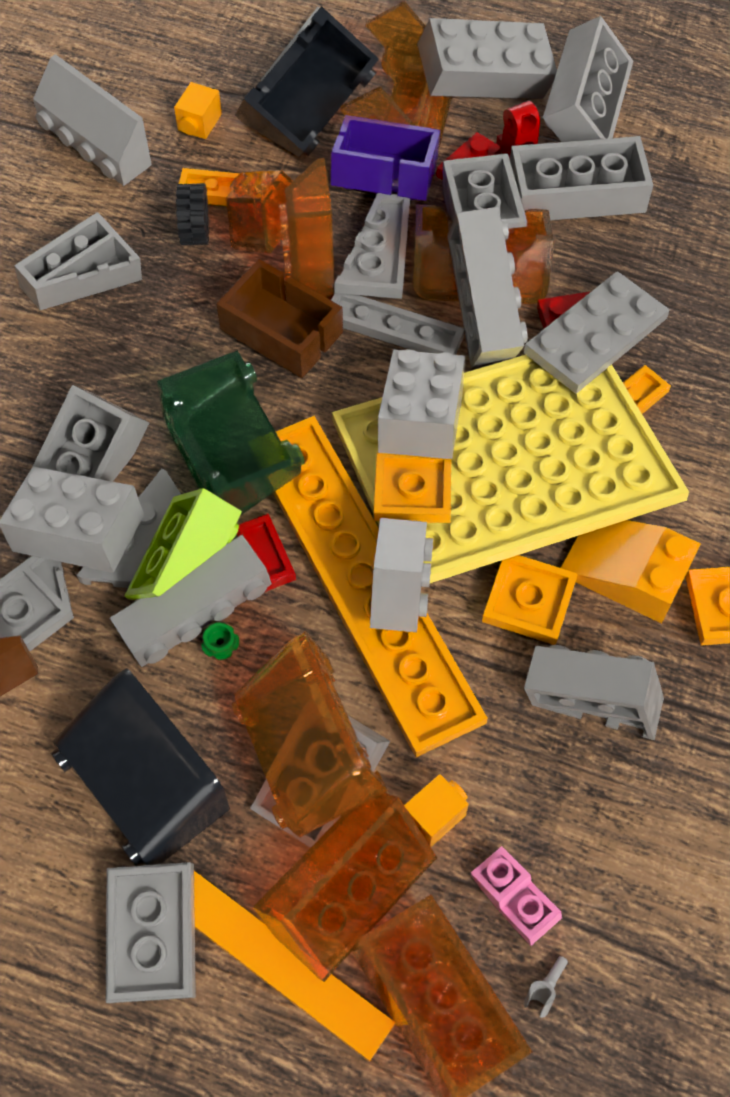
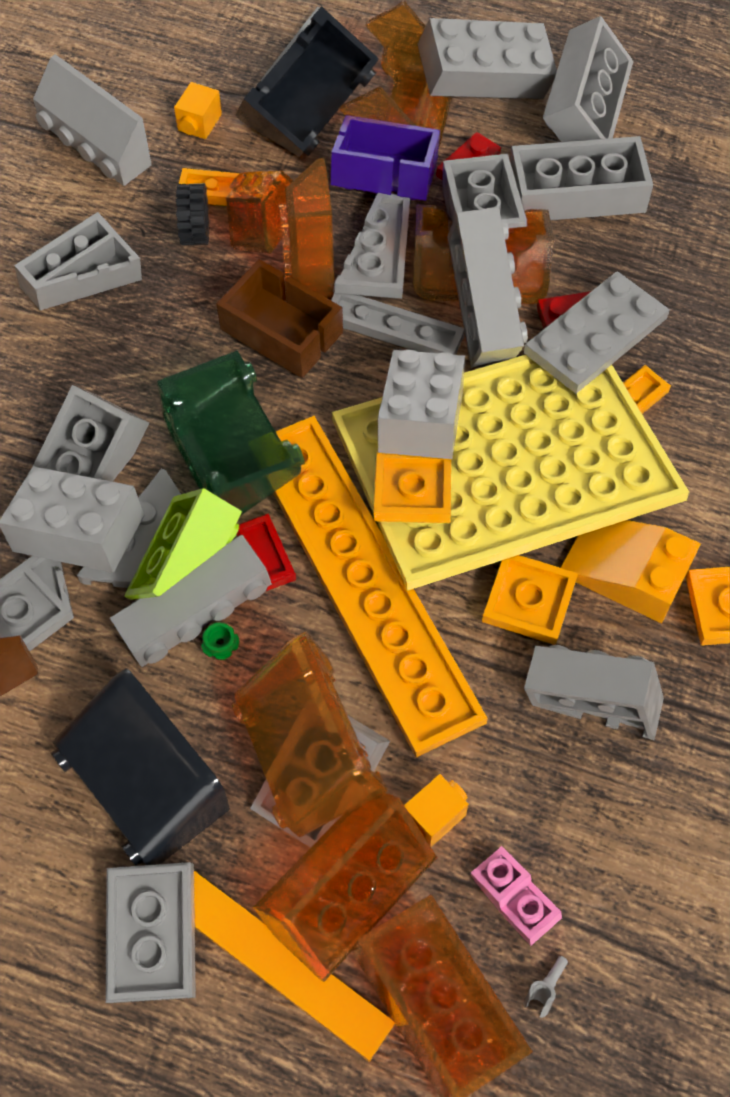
light grey brick [370,518,433,632] -> none
red leg [496,100,540,160] -> none

